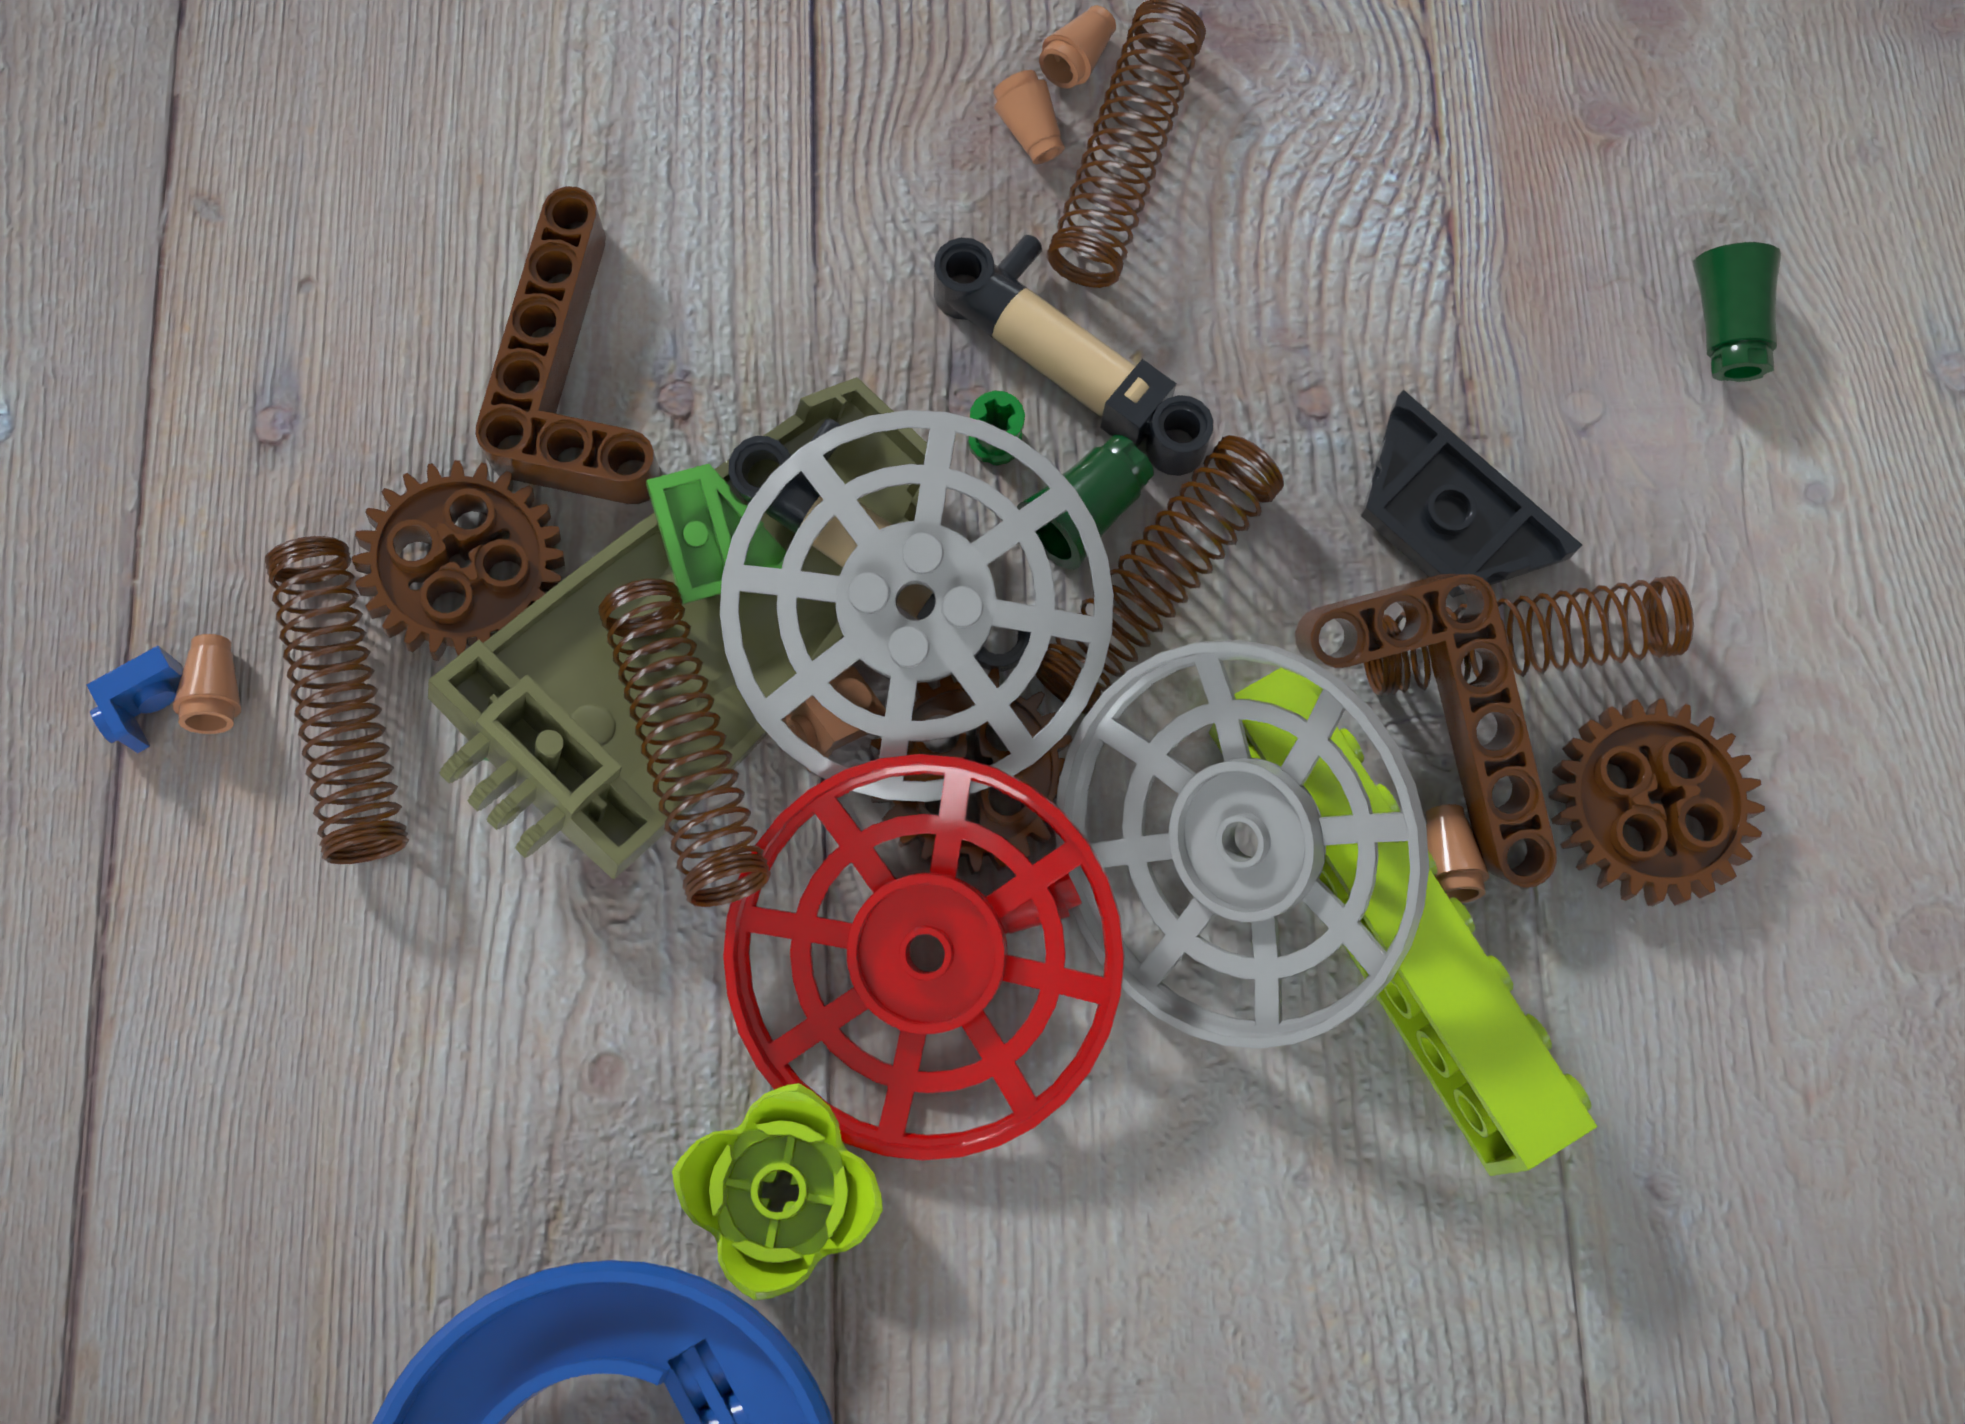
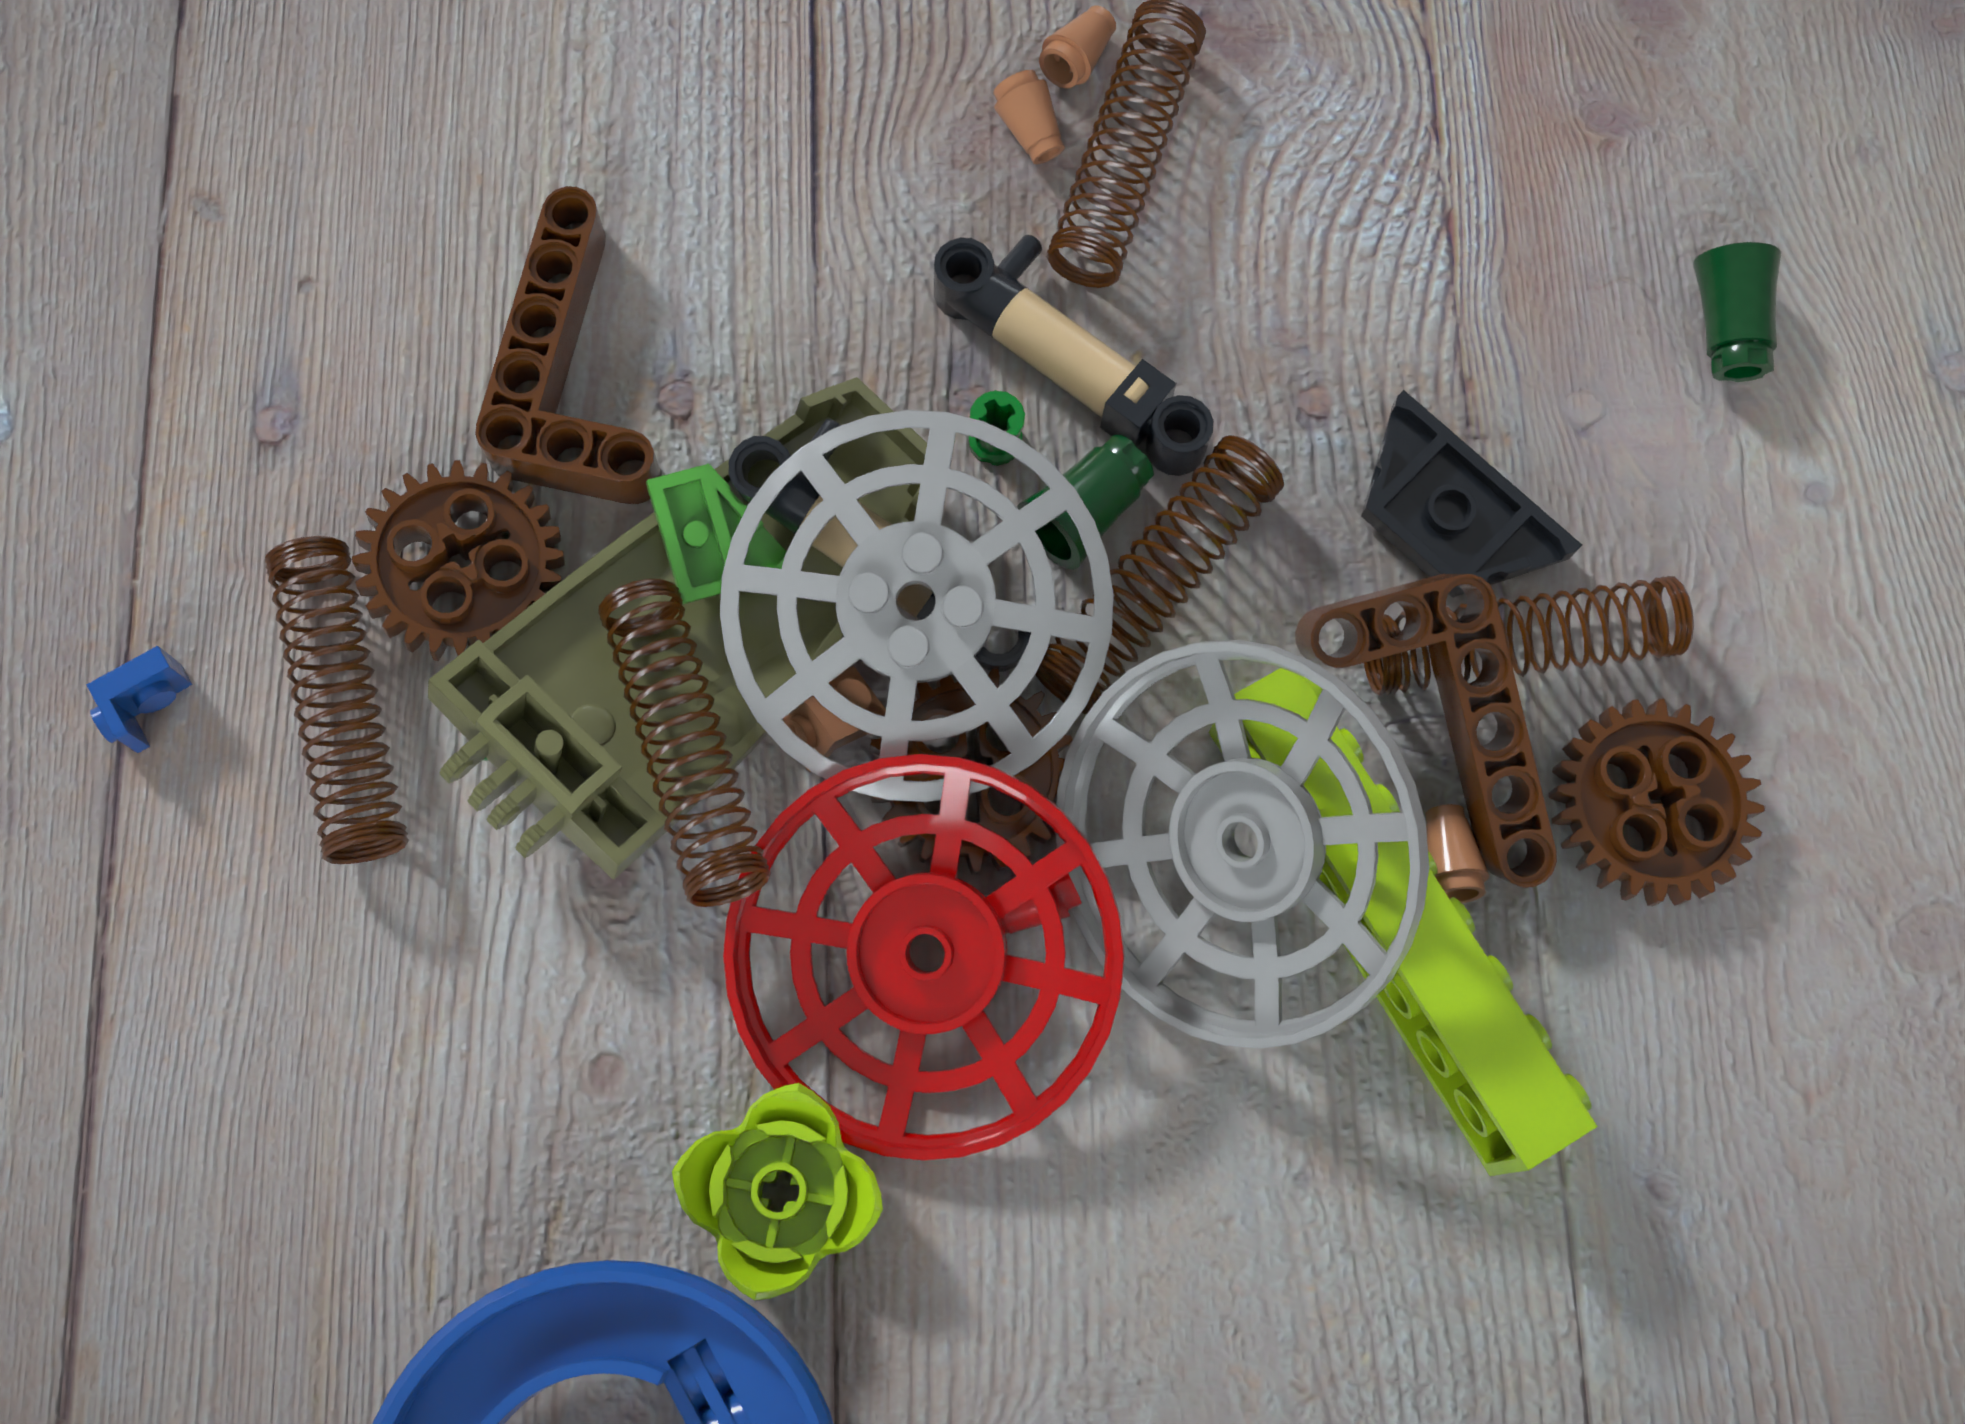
nougat cone [172,634,241,734] -> none

